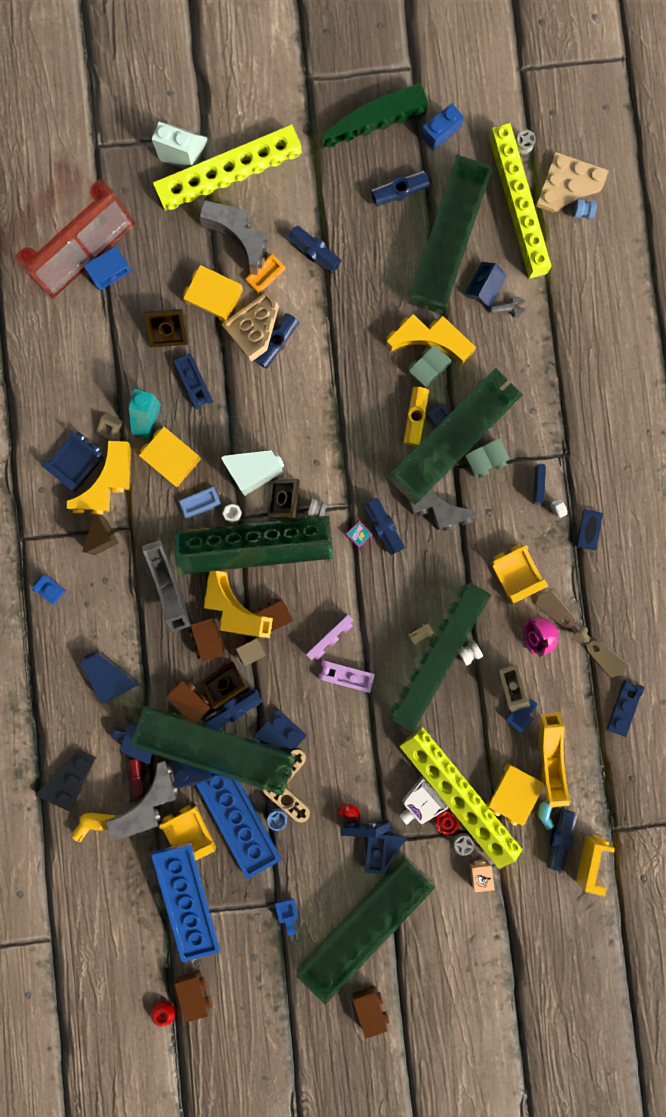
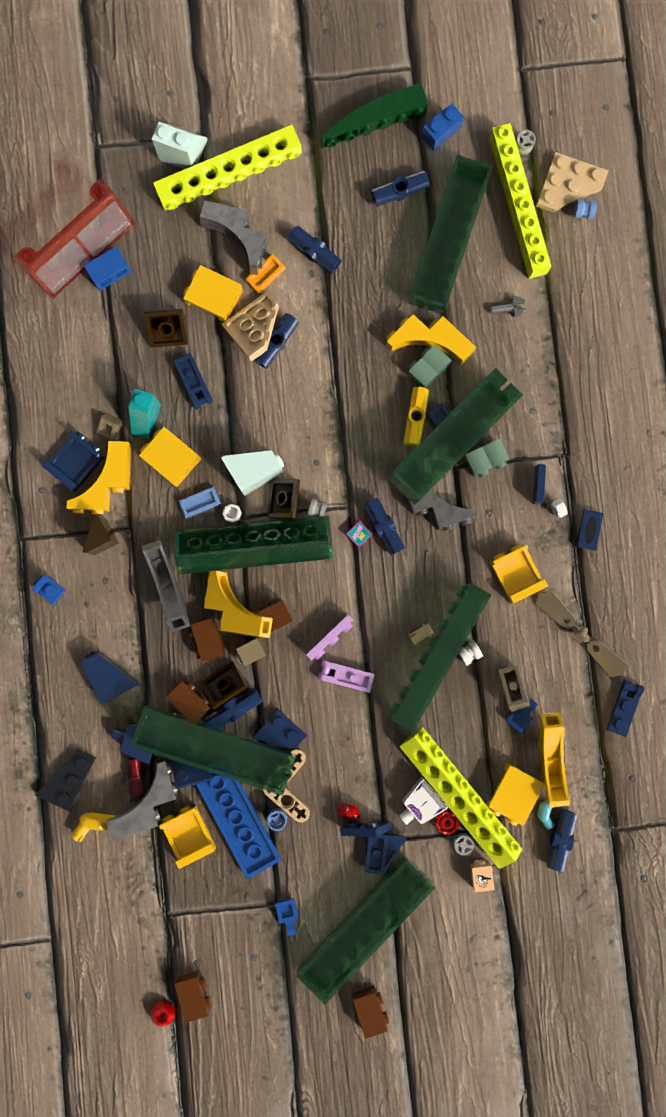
blue plate [152,842,220,962] -> none
dark blue panel [465,262,507,308] -> none
dark pink cylinder [522,617,559,657] -> none
yellow panel [576,834,614,896] -> none

